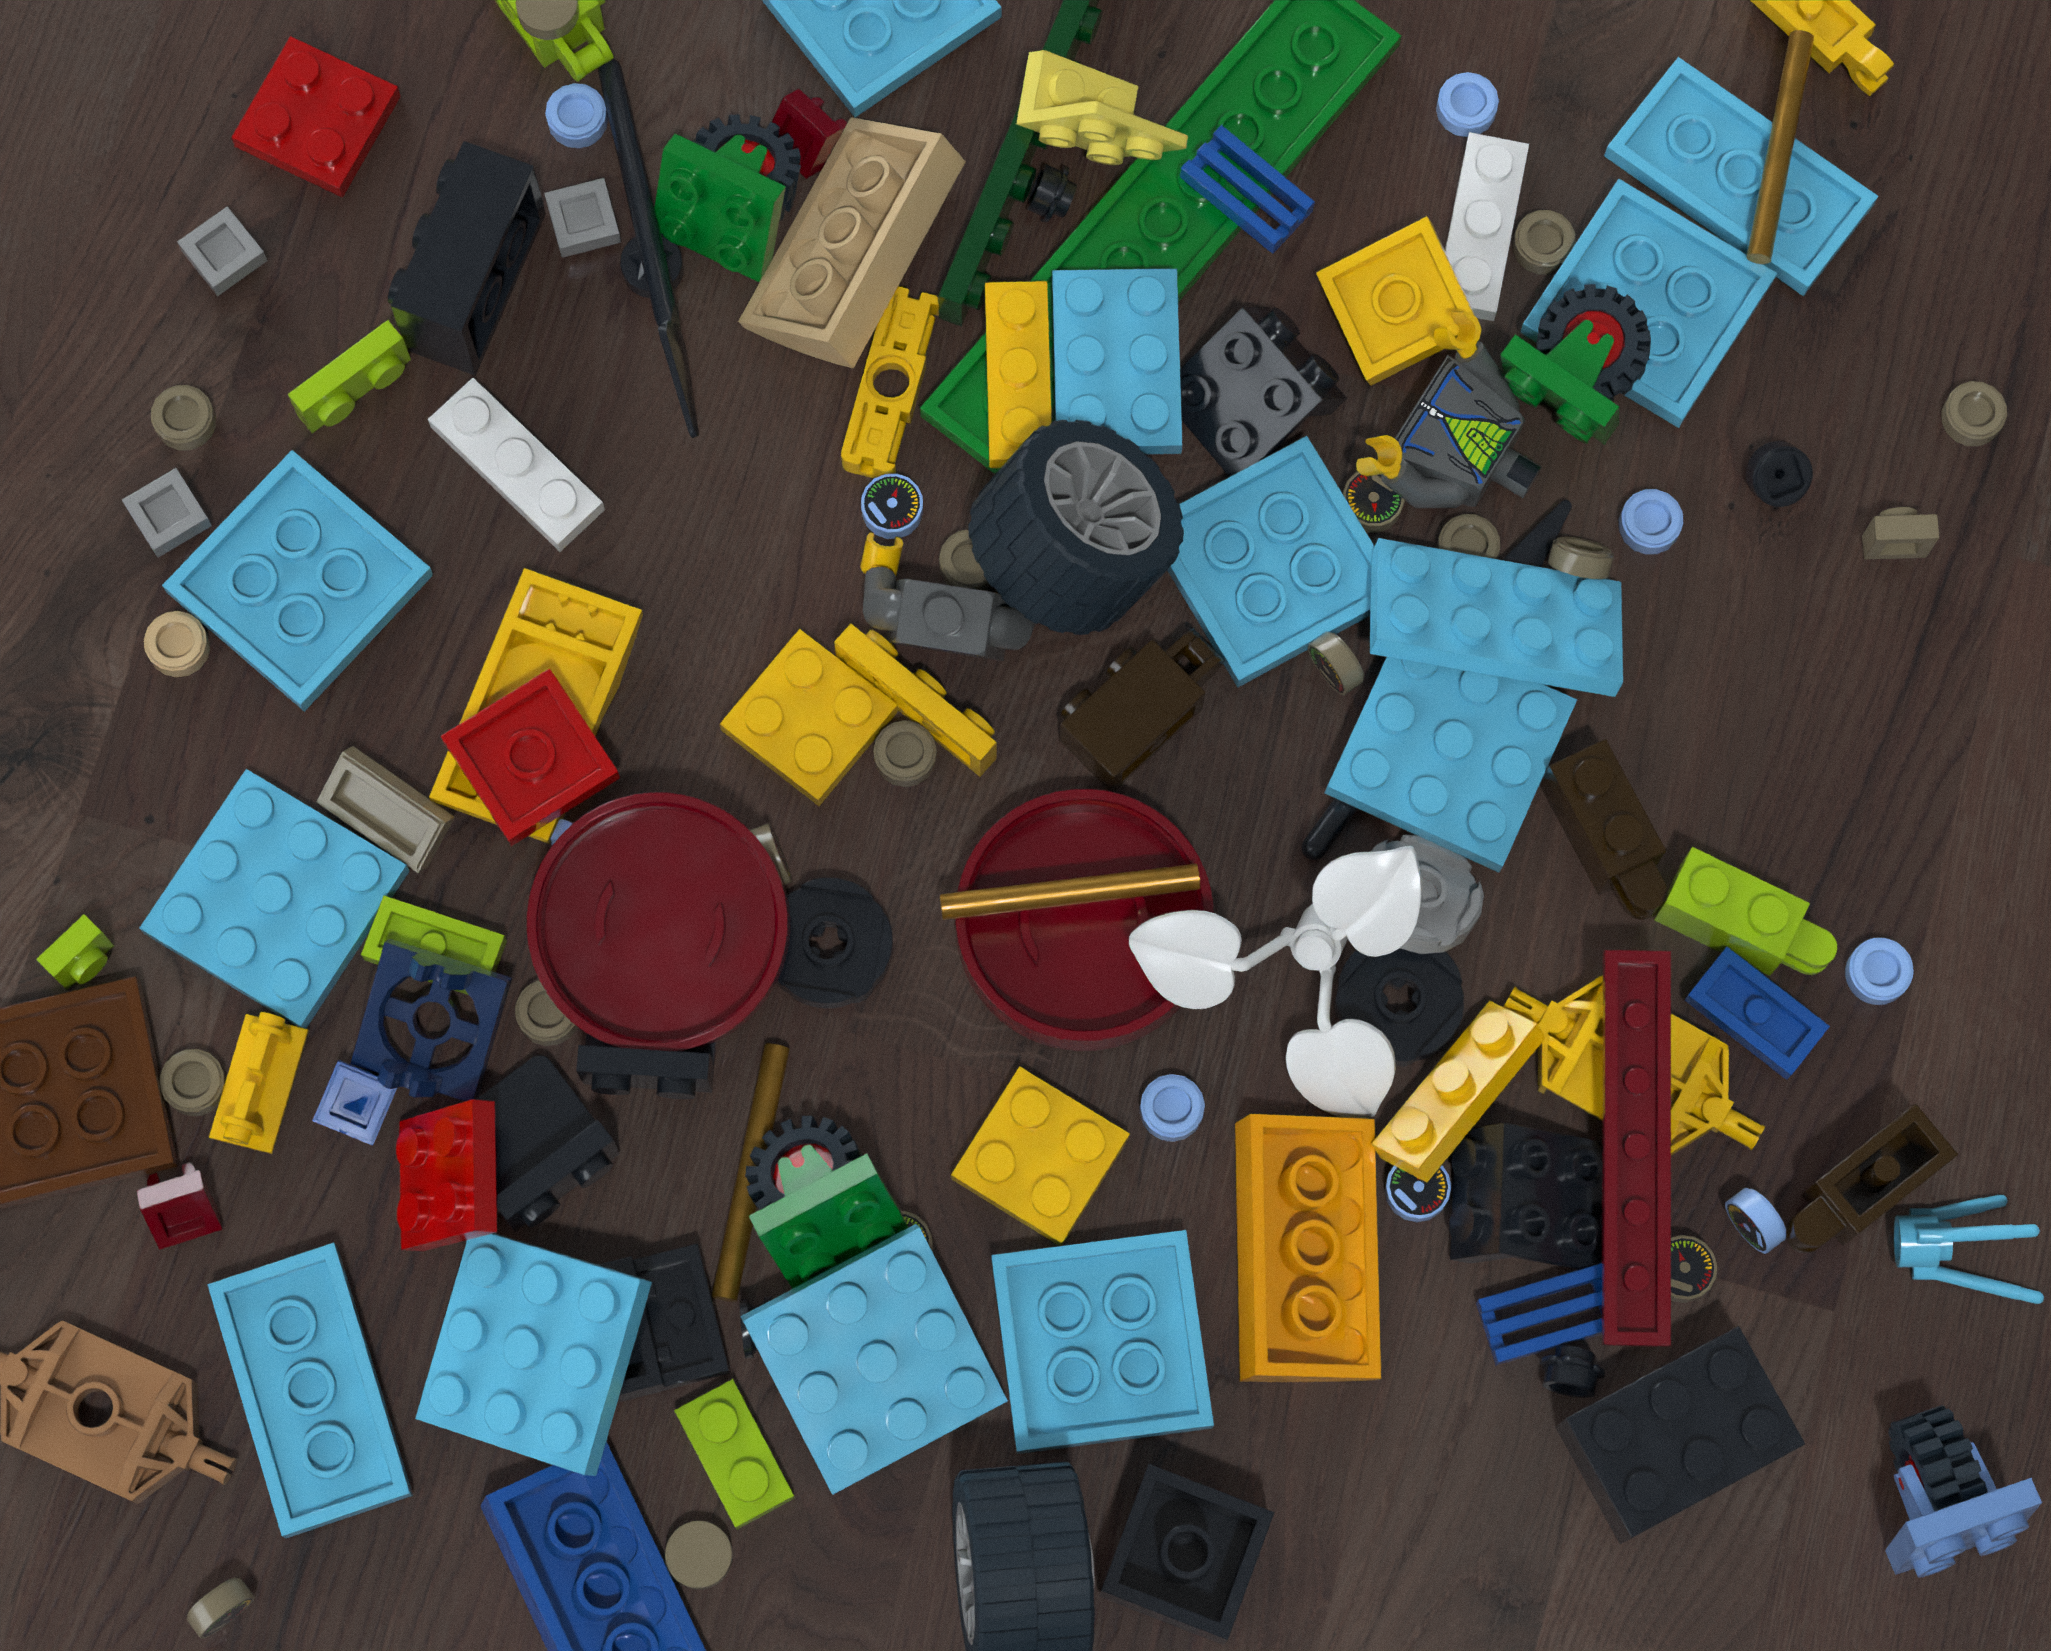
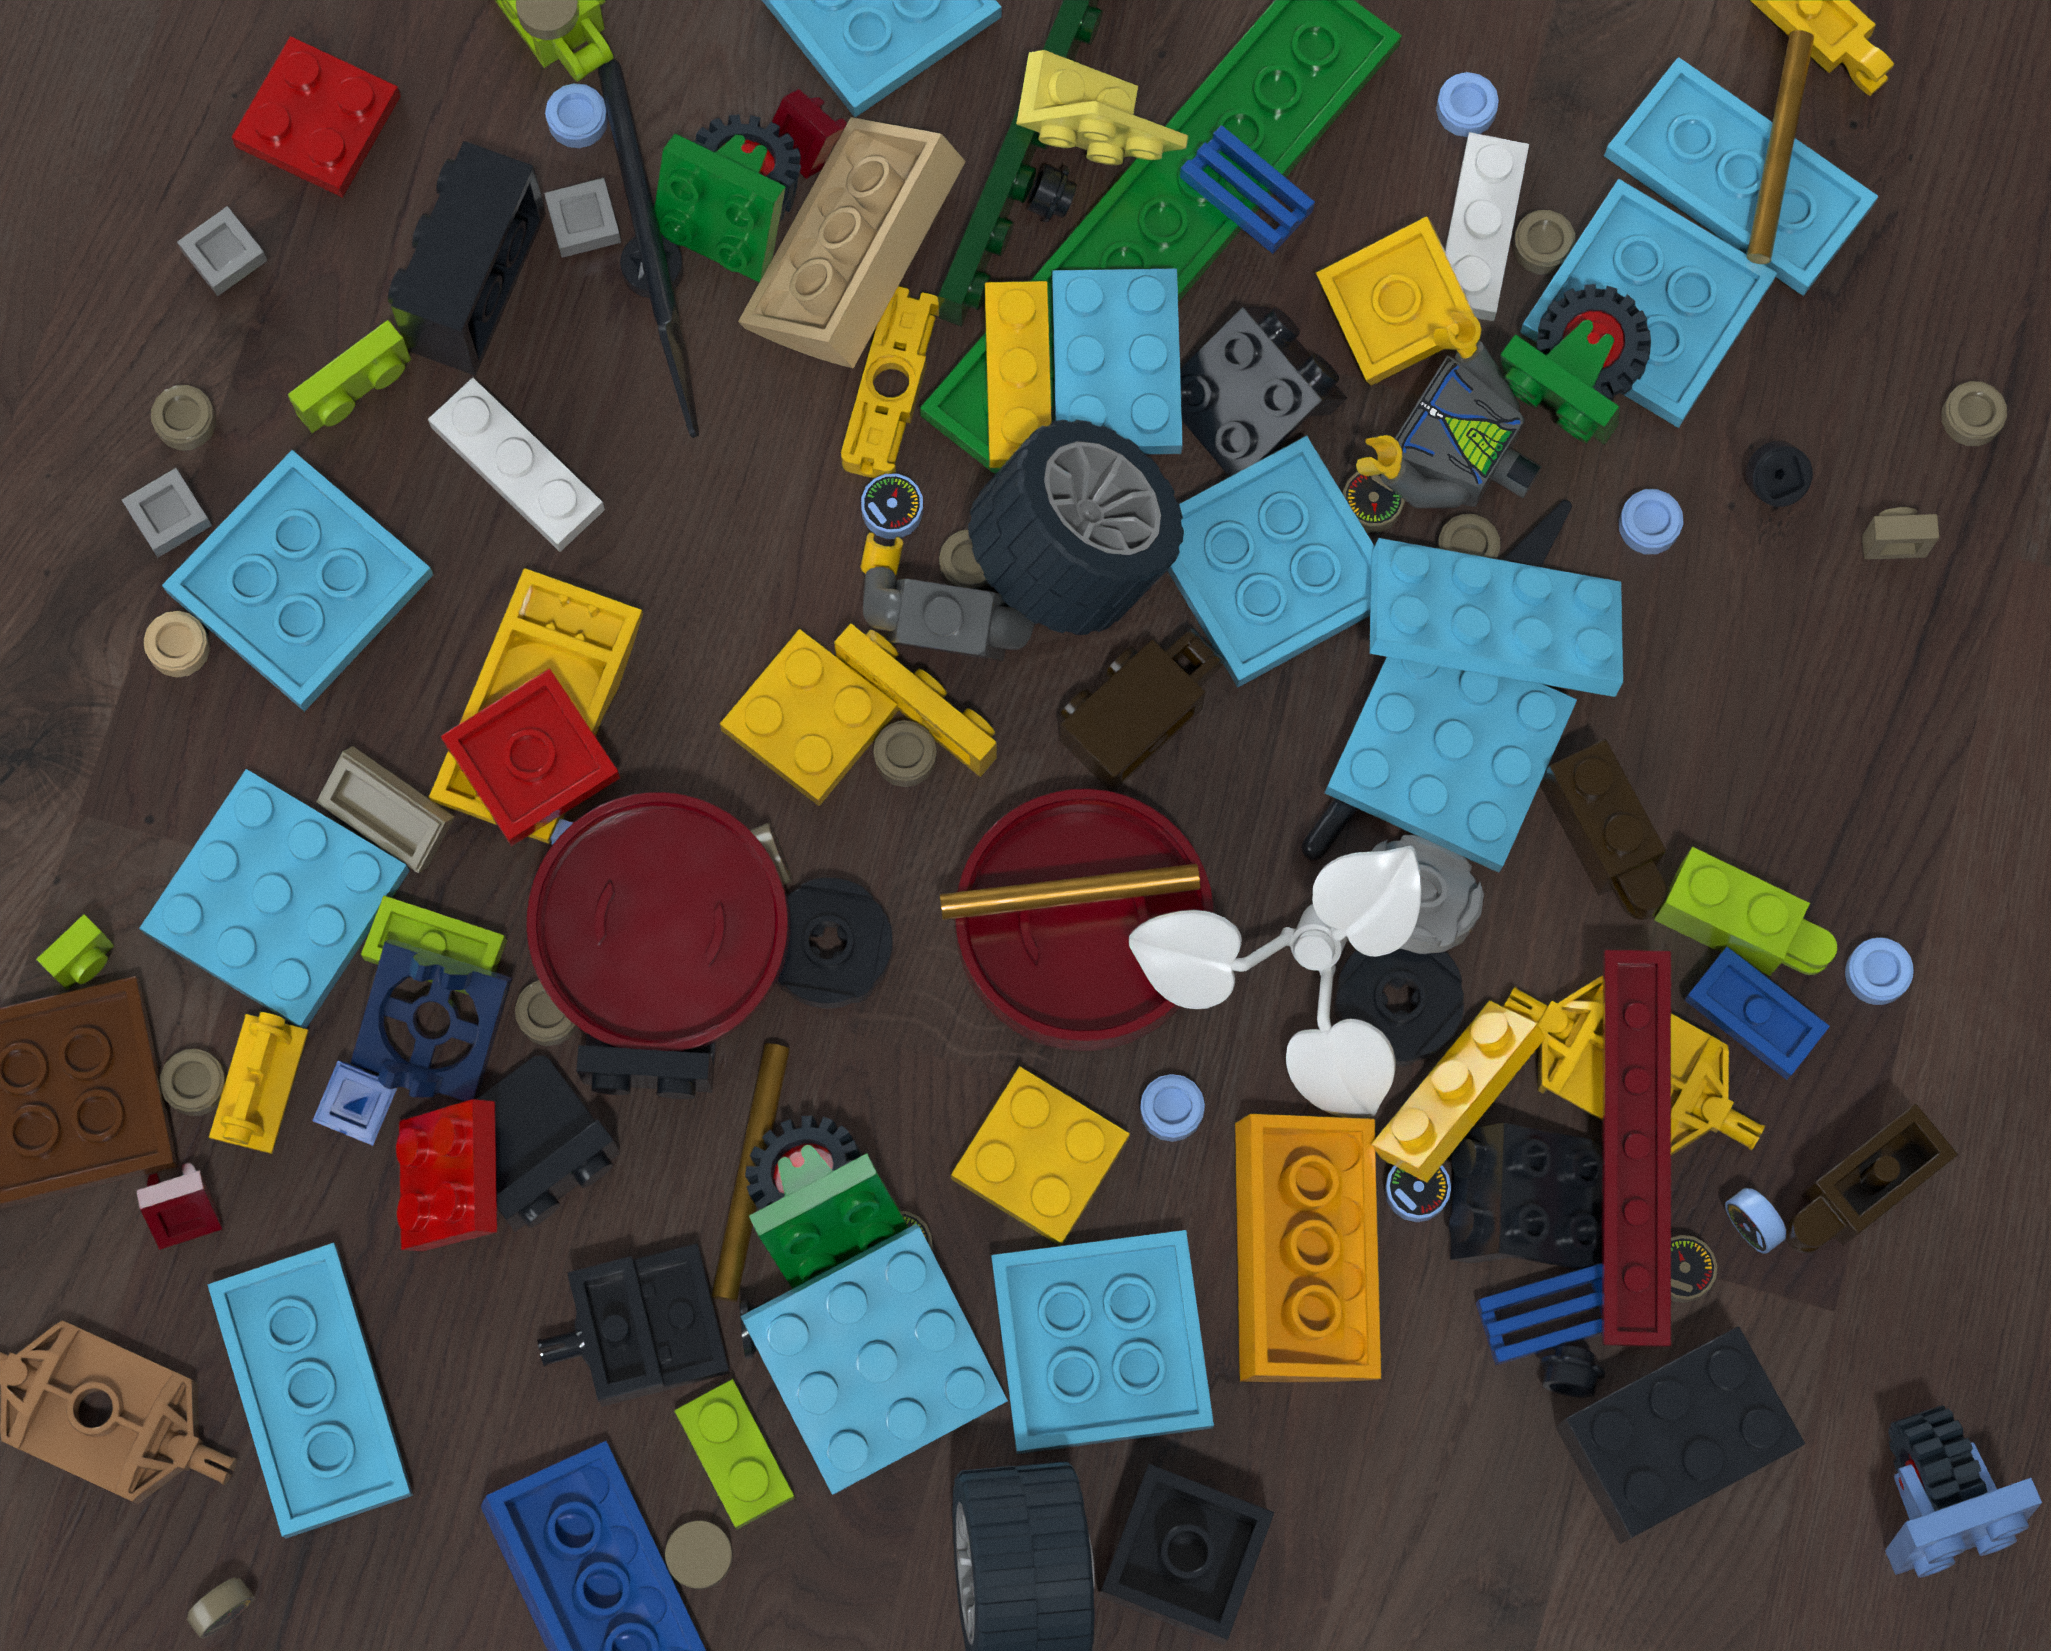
medium azure plate [415,1233,652,1476] -> none
dark tan tile [1307,632,1364,696] -> none
dark tan tile [1548,536,1614,579] -> none
medium azure plant [1894,1195,2044,1304] -> none

